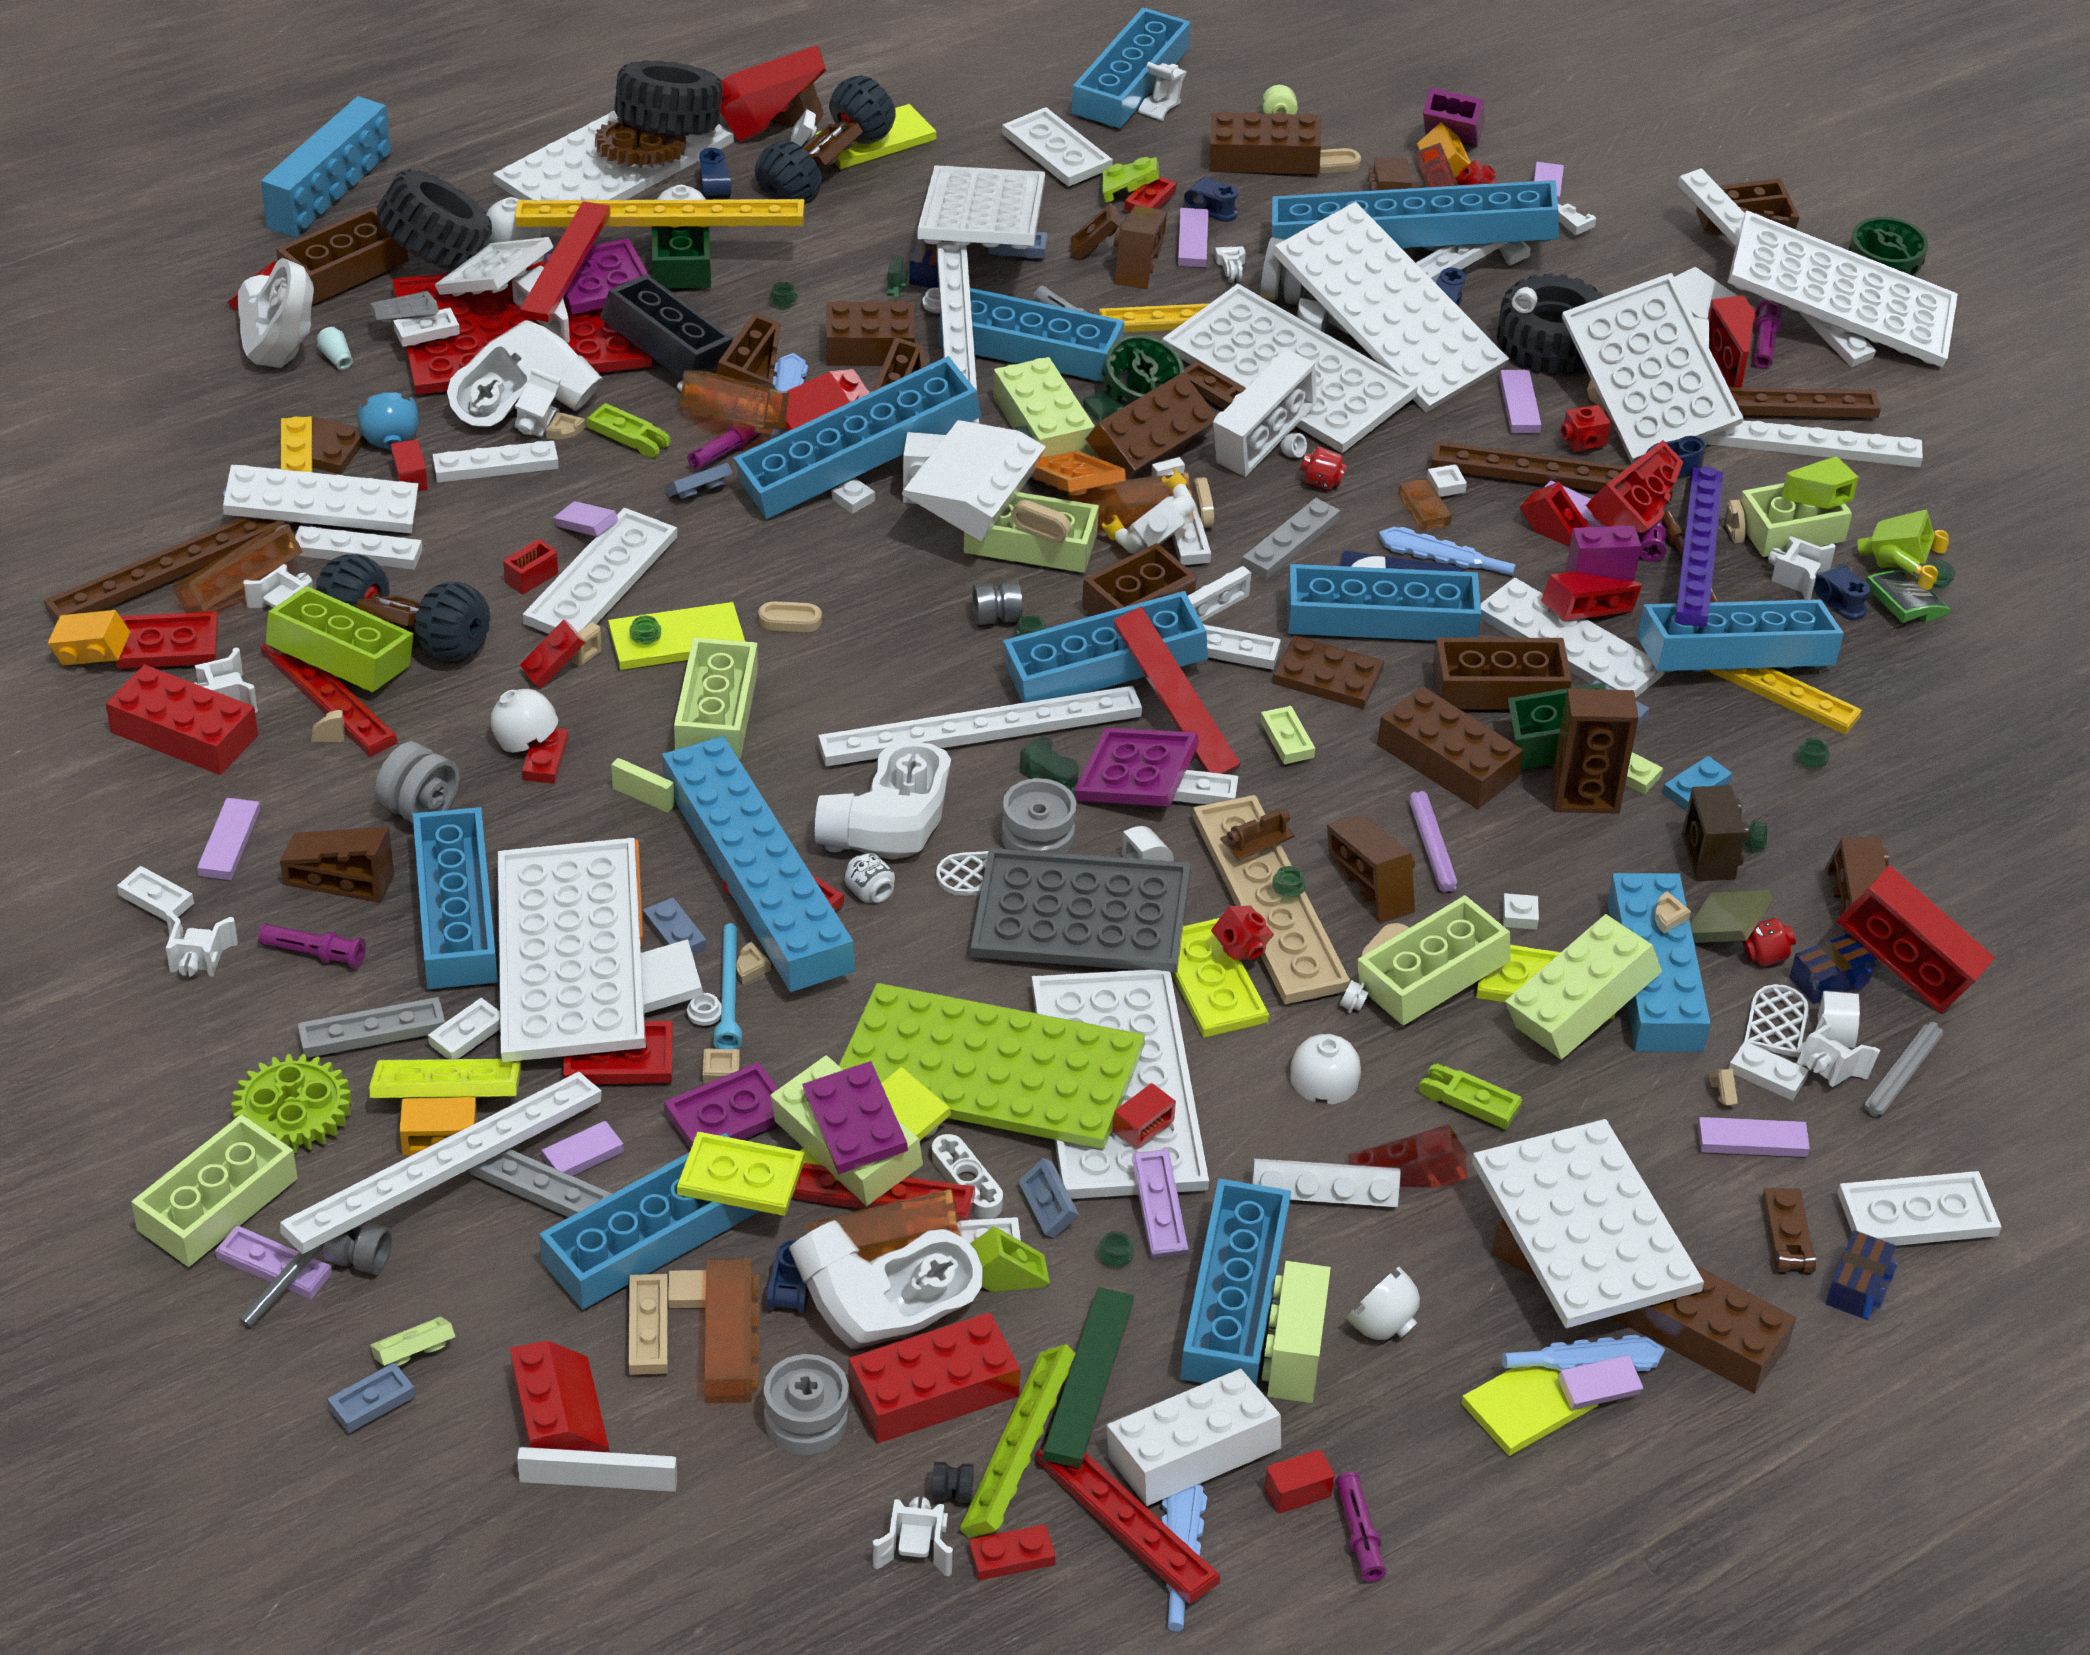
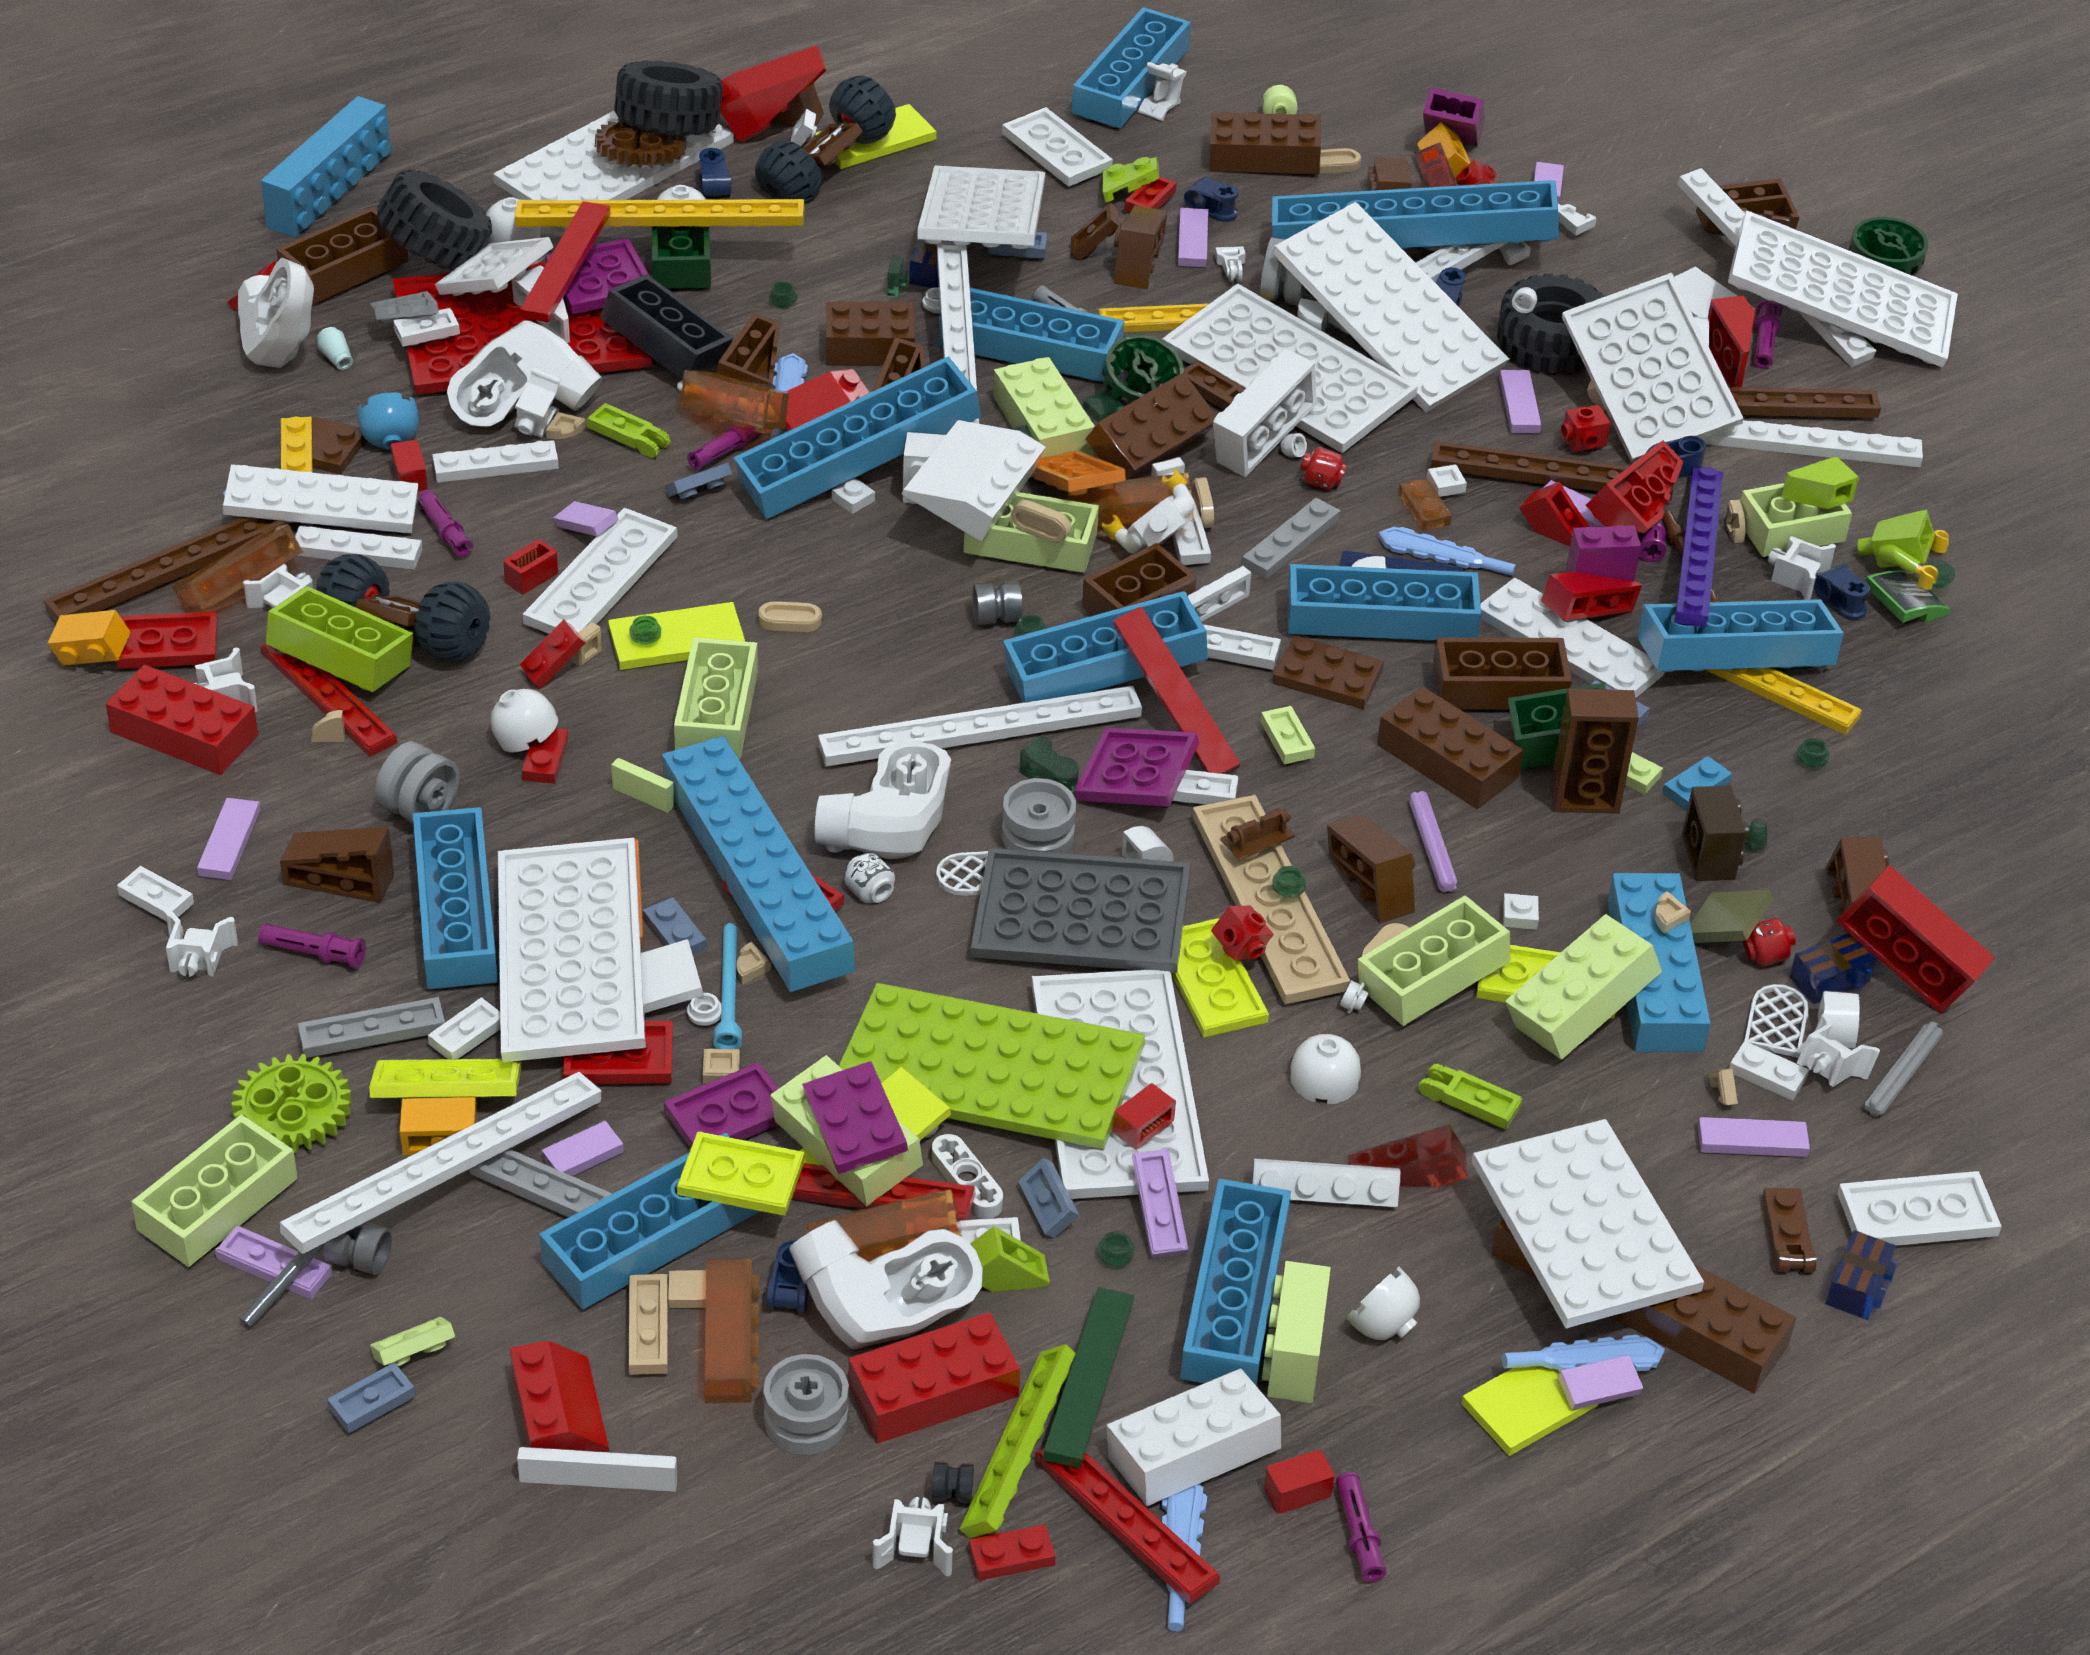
none -> magenta pin [417,490,473,557]

